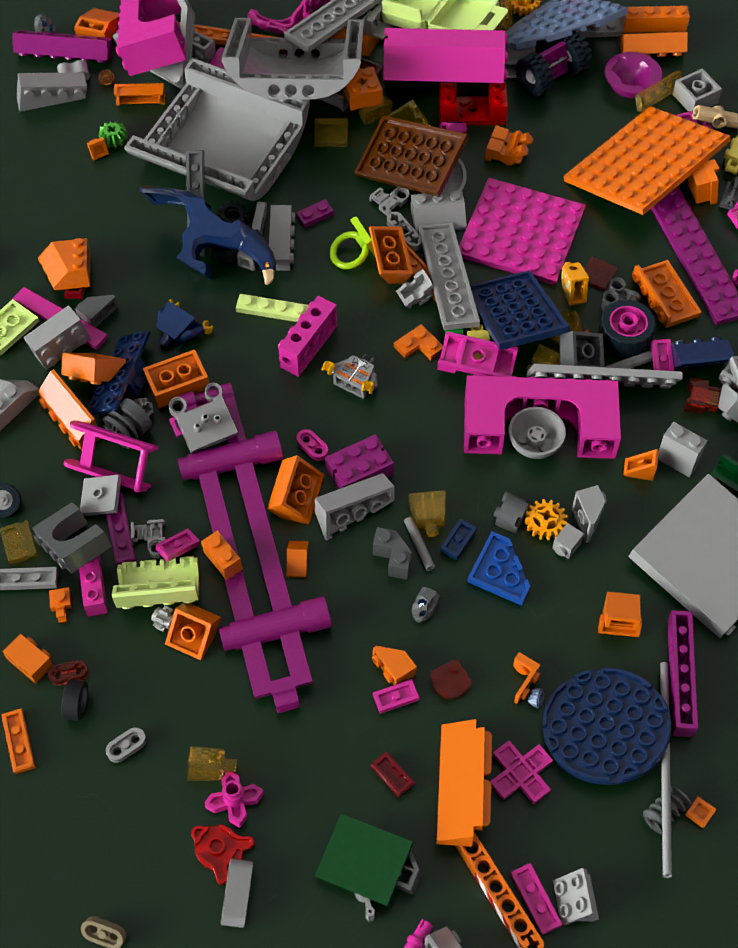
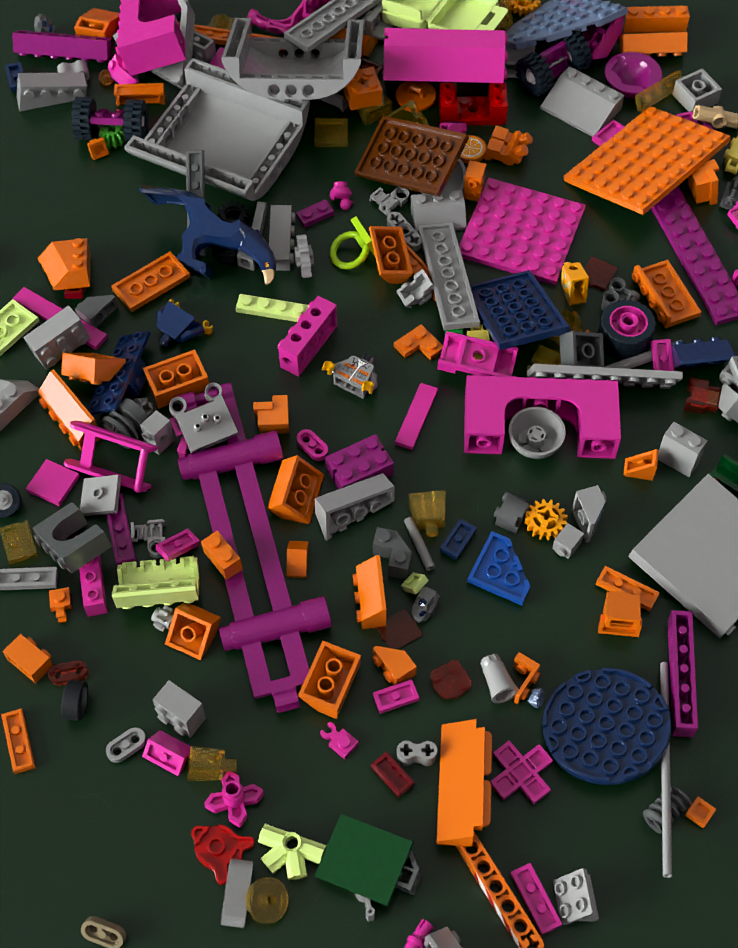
none -> dark blue plate [5,62,23,92]
none -> dark pink tile [26,459,80,507]
none -> black plate [71,97,148,142]
none -> dark pink slope [108,54,139,84]
none -> orange plate [111,252,191,312]
none -> light grey brick [140,410,174,455]
none -> dark pink panel [142,731,195,776]
none -> light grey brick [153,680,206,738]
none -> dark pink tile [177,437,190,458]
none -> clear yellow animal [207,14,235,30]
none -> clear yellow plate [246,877,289,924]
none -> orange plate [253,395,290,434]
none -> yellowish green piece [258,824,327,880]
none -> light grey gear [294,234,314,278]
none -> orange slope [298,641,361,719]
none -> dark pink plate [320,722,359,760]
none -> dark pink animal [330,182,354,210]
none -> orange slope [352,555,386,629]
none -> clear red piece [376,609,423,650]
none -> dark pink tile [395,383,438,451]
none -> orange shield [396,81,436,111]
none -> light grey axle [396,741,437,766]
none -> yellowish green plate [401,572,429,594]
none -> tile [459,135,487,164]
none -> orange brick [463,161,486,201]
none -> light grey plant [481,654,519,703]
none -> light grey slope [540,66,624,137]
none -> dark pink wedge [582,16,624,60]
none -> dark pink tile [592,119,625,146]
none -> orange plate [596,566,660,611]

